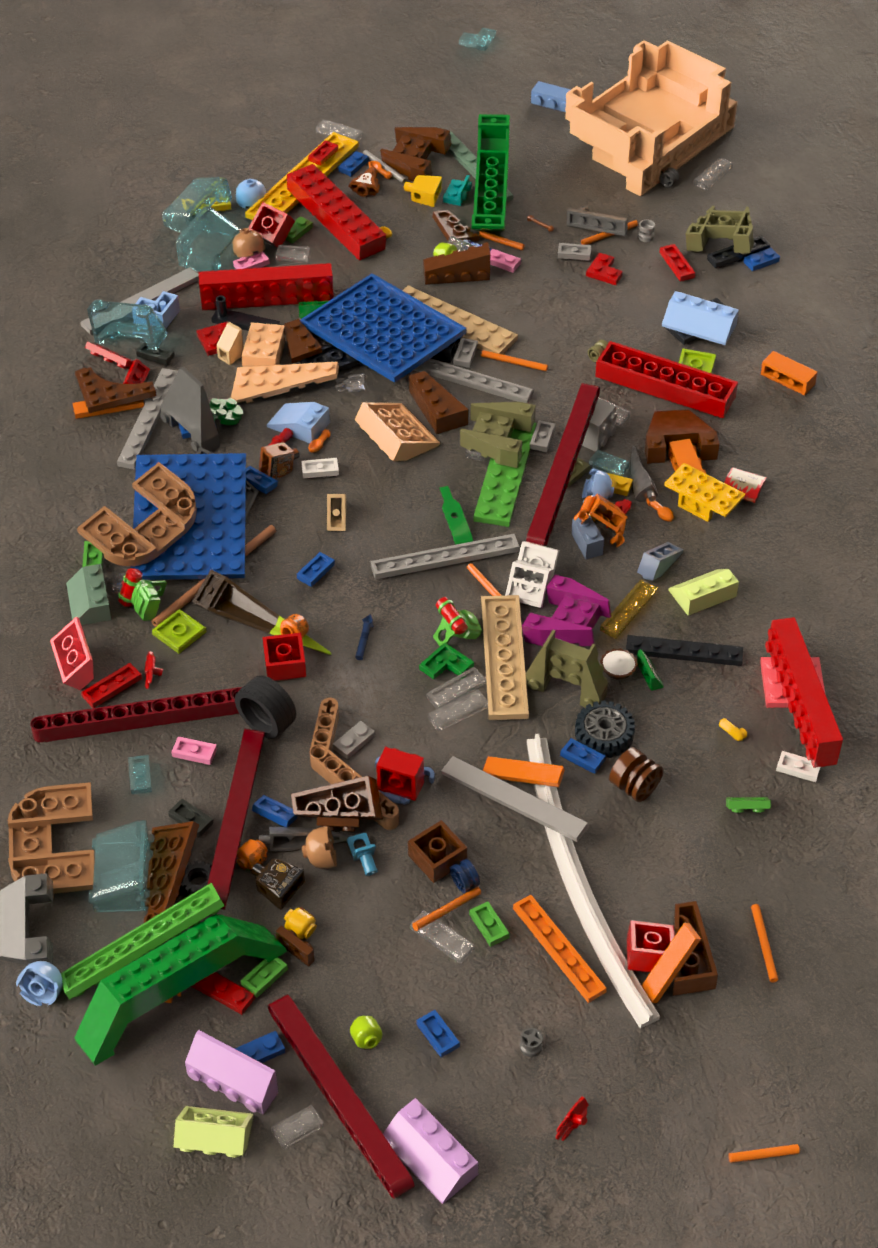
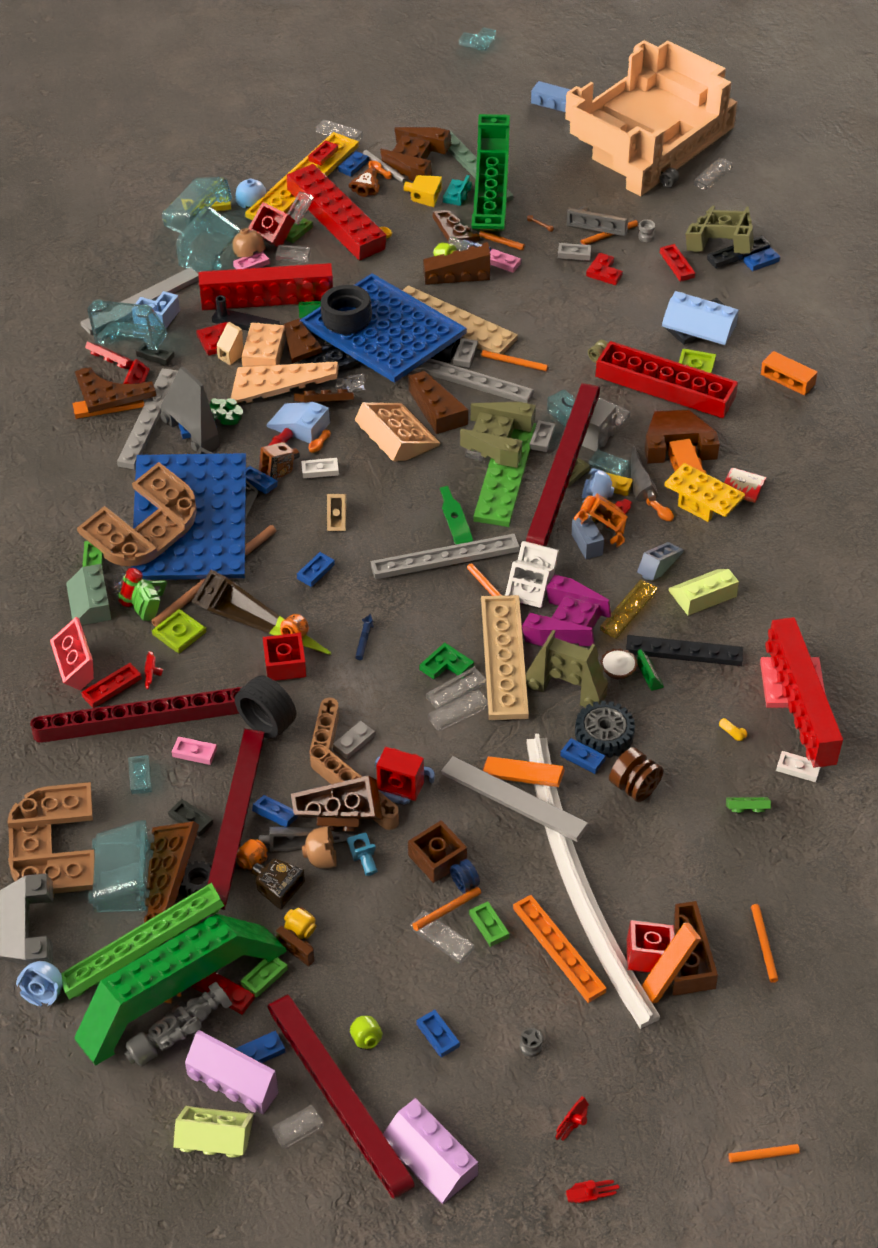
bright green piece [433,597,482,646] -> none
none -> dark grey piece [124,981,232,1067]
none -> clear plate [287,191,314,225]
none -> reddish brown wing [294,389,354,402]
none -> black tyre [321,285,372,334]
none -> clear light blue brick [547,389,575,428]
none -> red piece [566,1180,620,1203]

